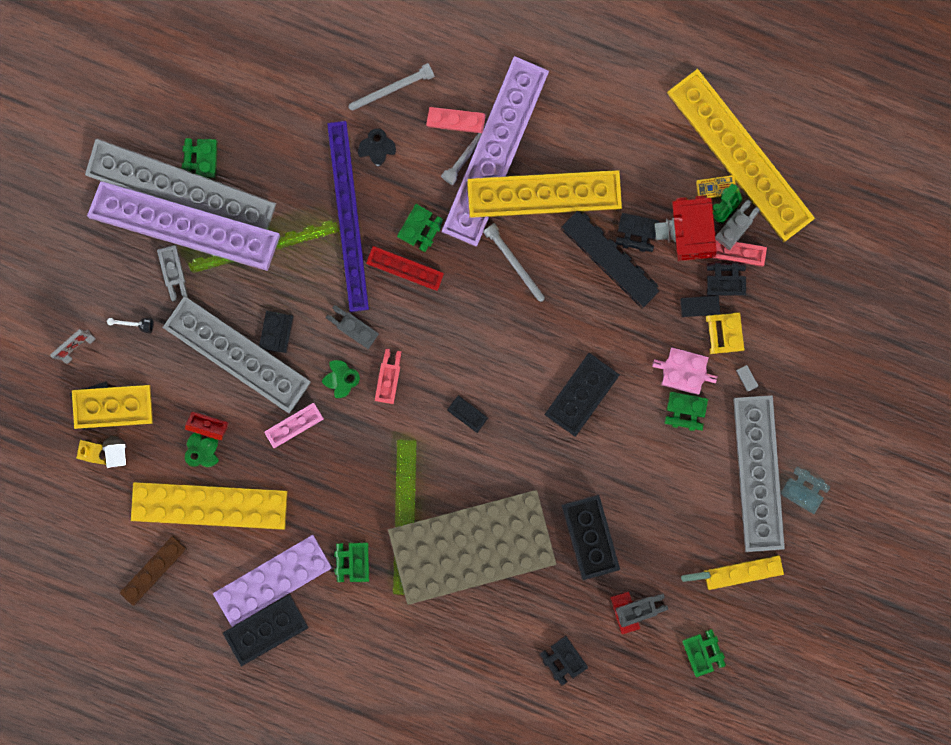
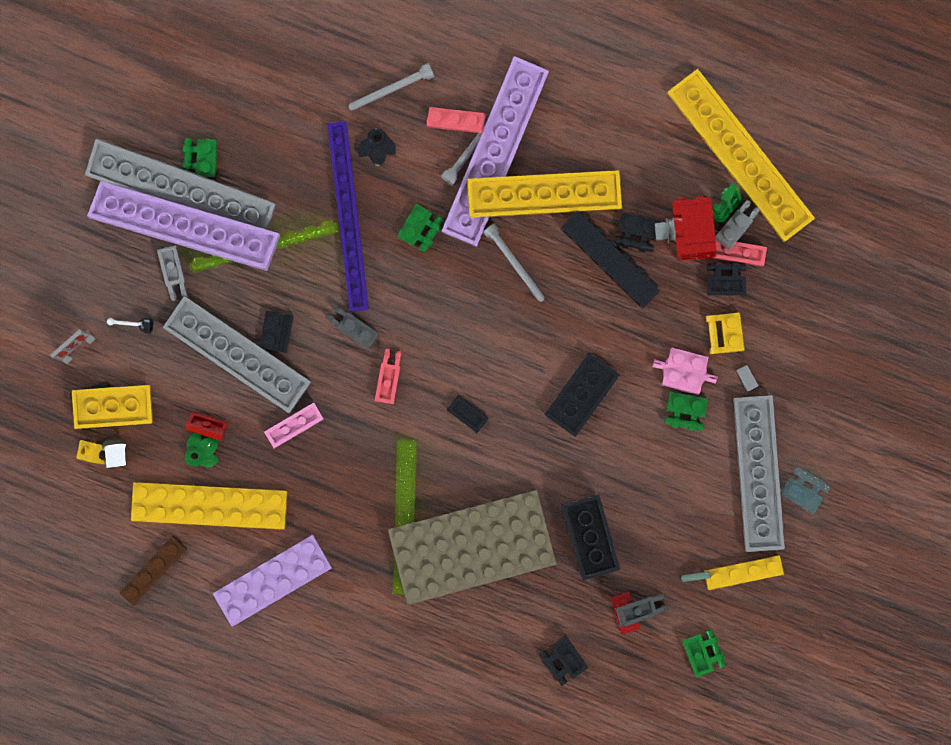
black plate [223,594,309,667] -> none
green plate [322,360,360,398] -> none
green plate [334,543,369,582] -> none
red plate [366,246,444,292] -> none
black tile [680,296,720,318] -> none
yellow tile [696,176,736,198] -> none

